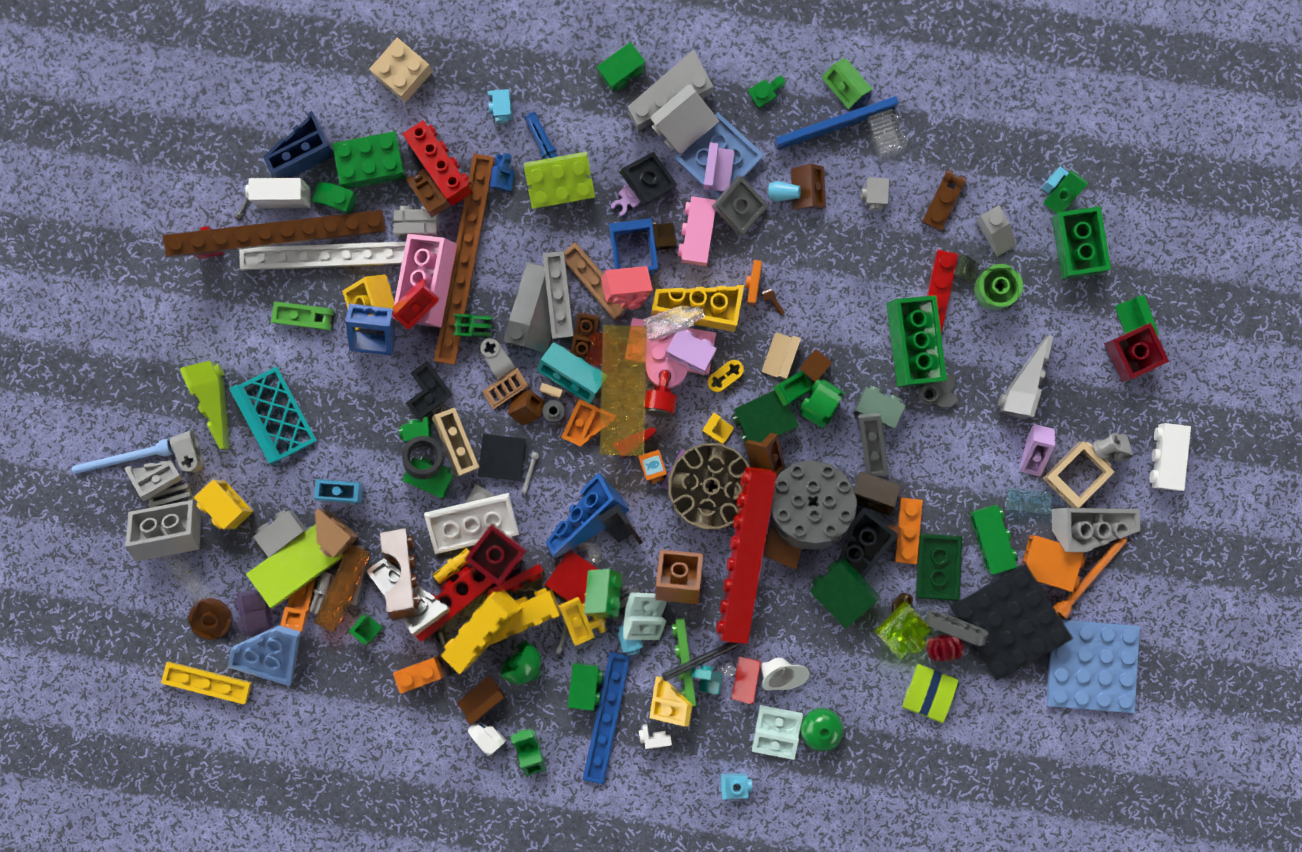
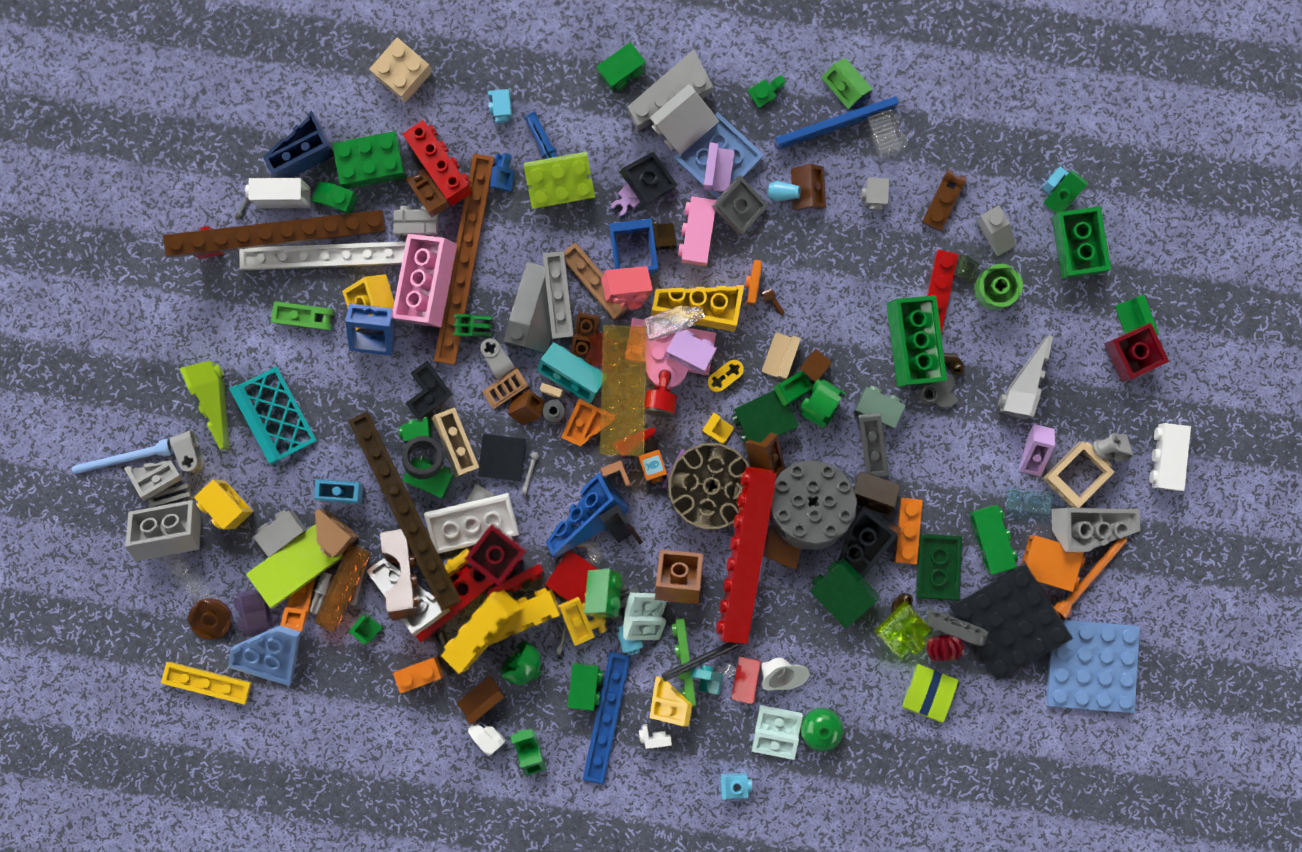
red panel [393,278,439,330] -> none
none -> dark brown plate [348,411,462,611]
none -> nougat panel [600,460,631,487]
none -> dark brown arm [944,353,965,375]

